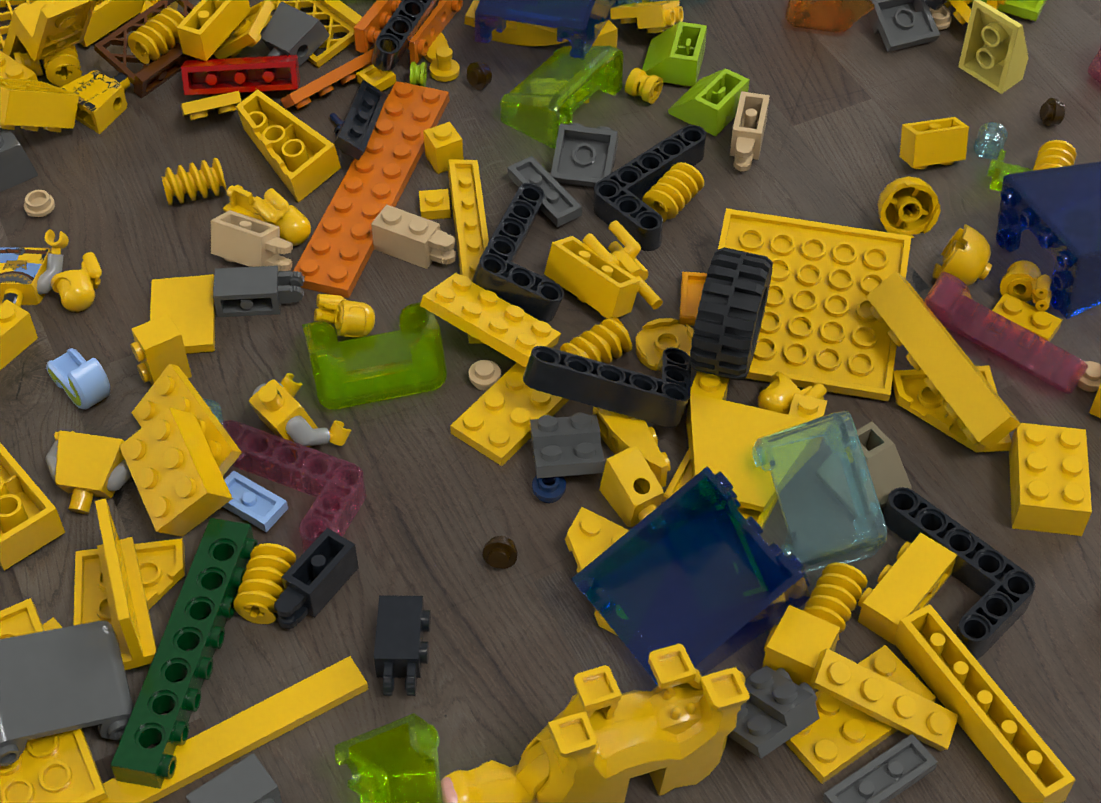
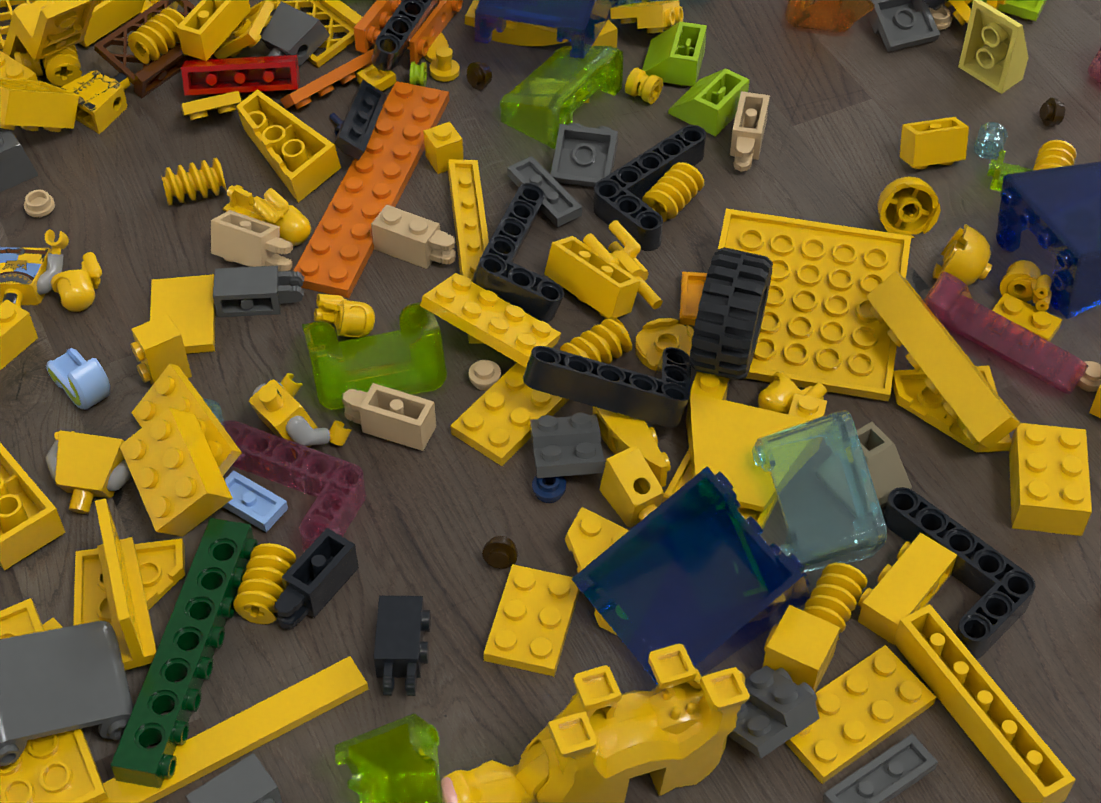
yellow plate [419,189,451,220] -> none
yellow plate [809,648,959,751] -> none
none -> tan hinge [342,383,436,451]
none -> yellow plate [483,564,581,677]

